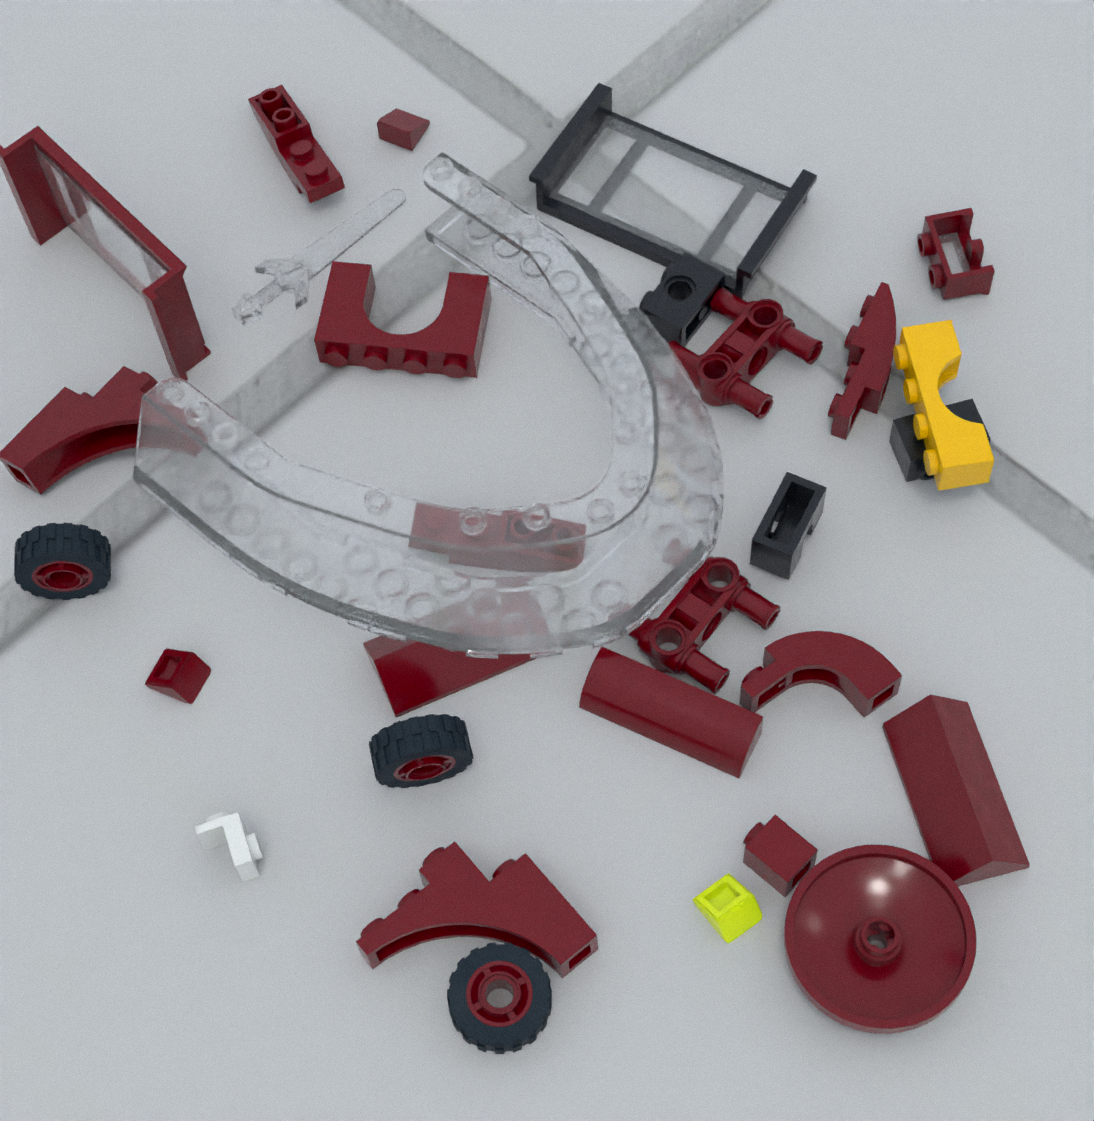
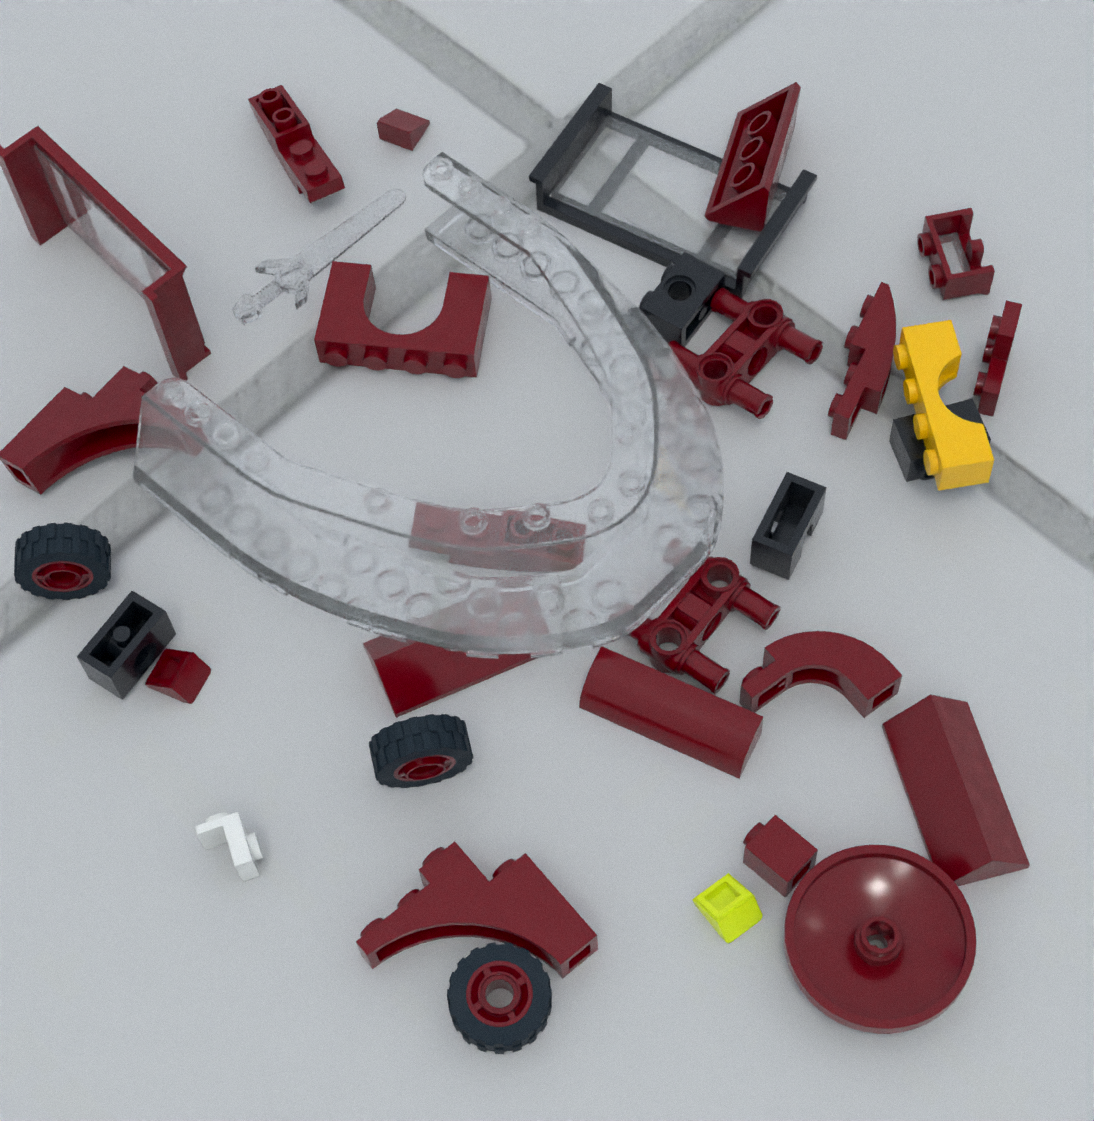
none -> black brick [77,591,176,700]
none -> dark red slope [704,82,801,232]
none -> dark red plate [973,300,1022,417]

